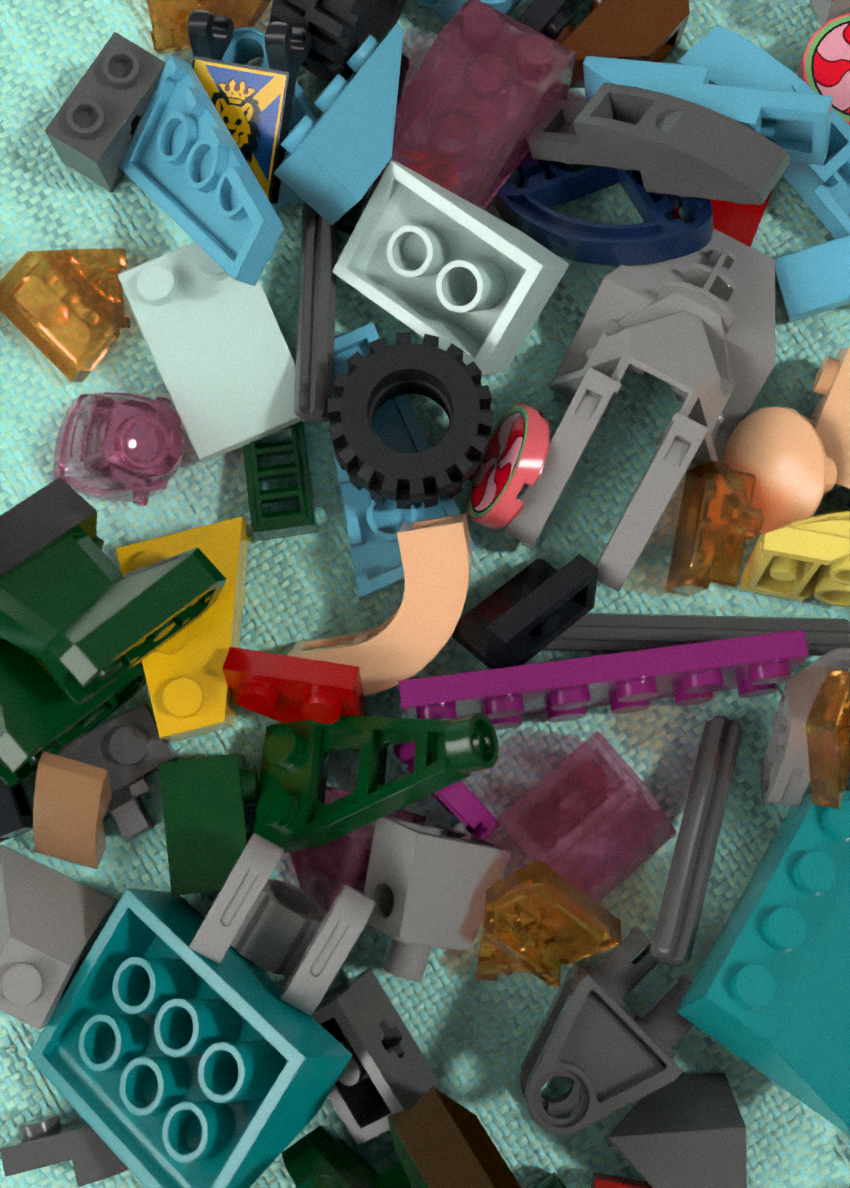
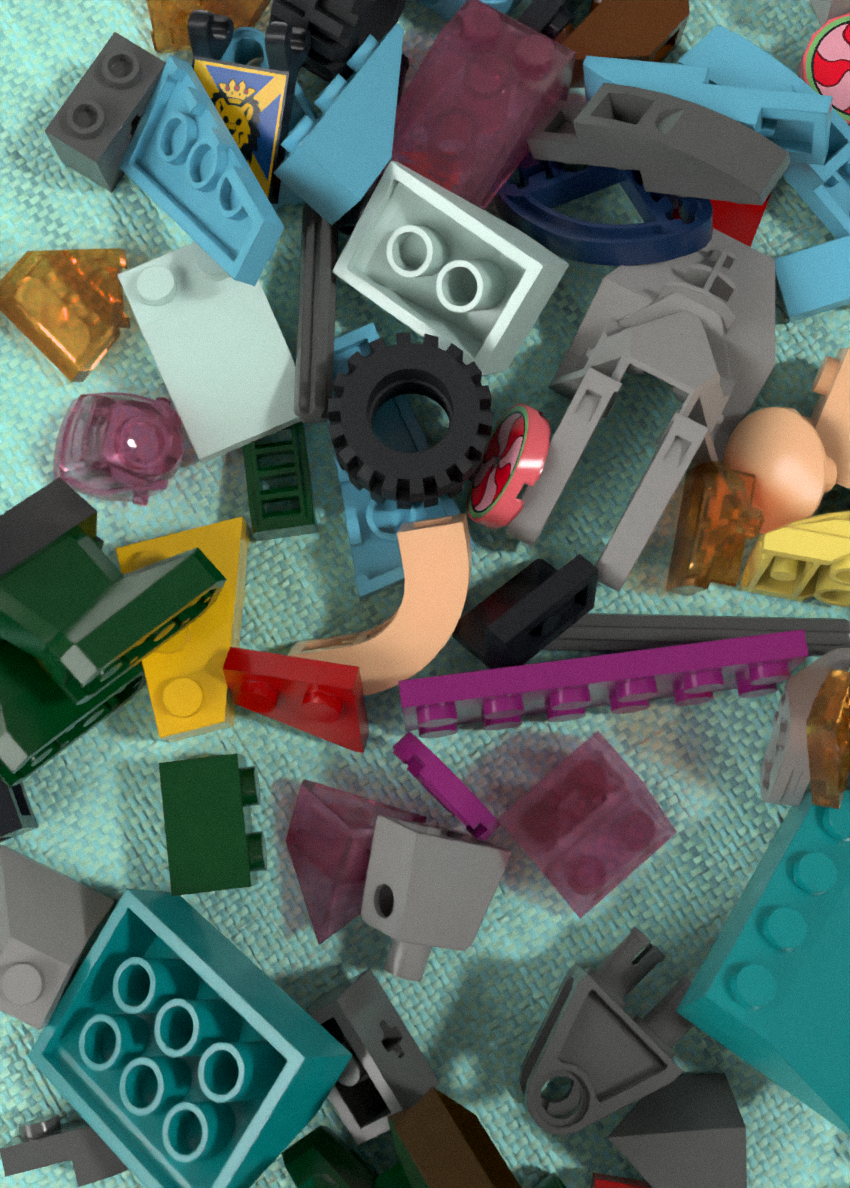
medium nougat slope [33,751,112,869] -> none
flat silver hinge [34,702,177,840] -> none
light grey piece [188,832,375,1017] -> none
dark green plate [253,712,499,853] -> none
clear orange slope [476,859,621,987] -> none
dark grey axle [650,716,743,966] -> none

